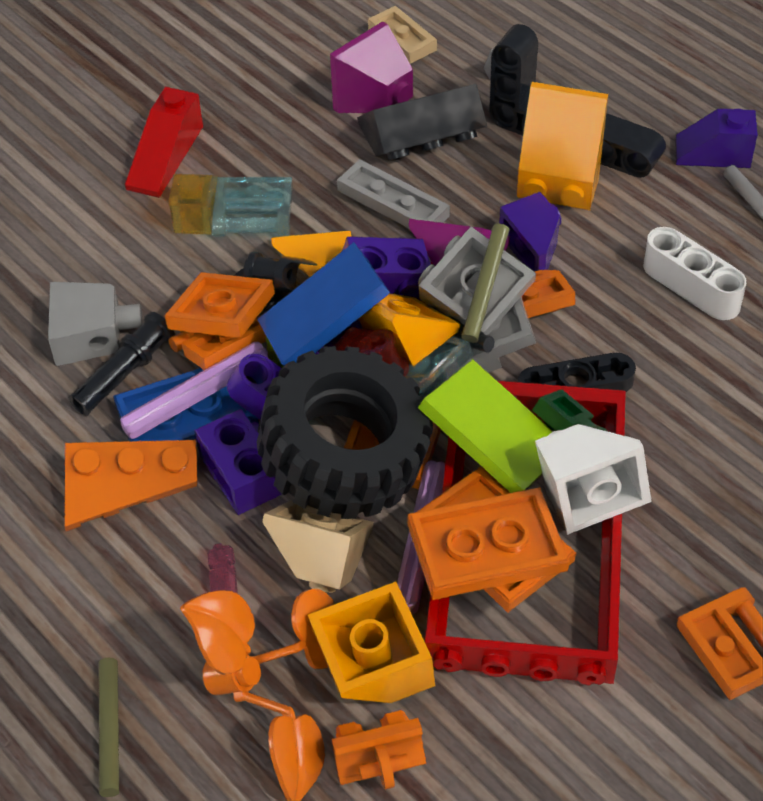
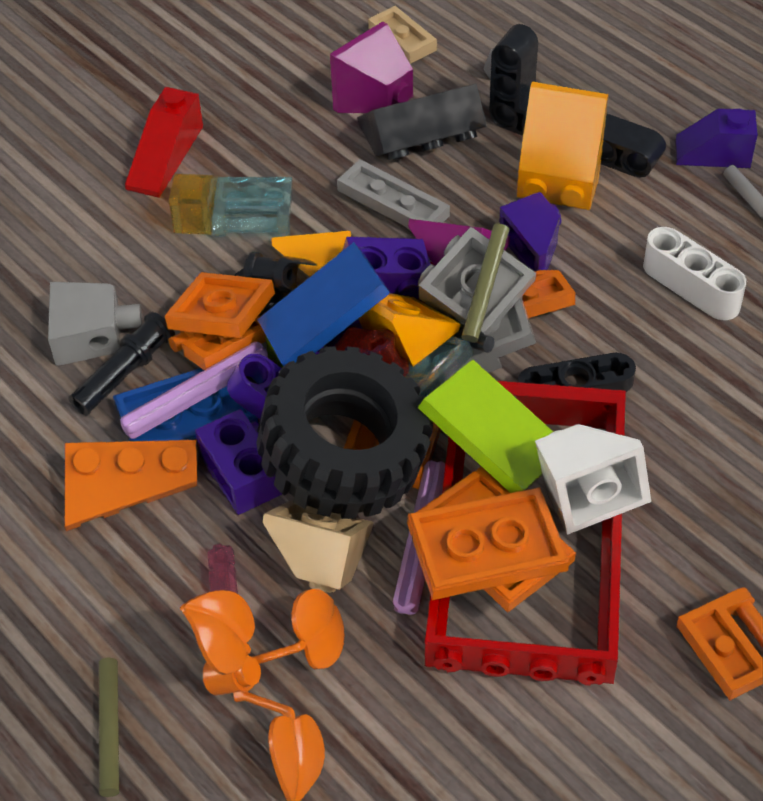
light orange slope [308,581,435,703] -> none
orange hips [332,710,426,790] -> none
dark green plate [532,389,608,432] -> none

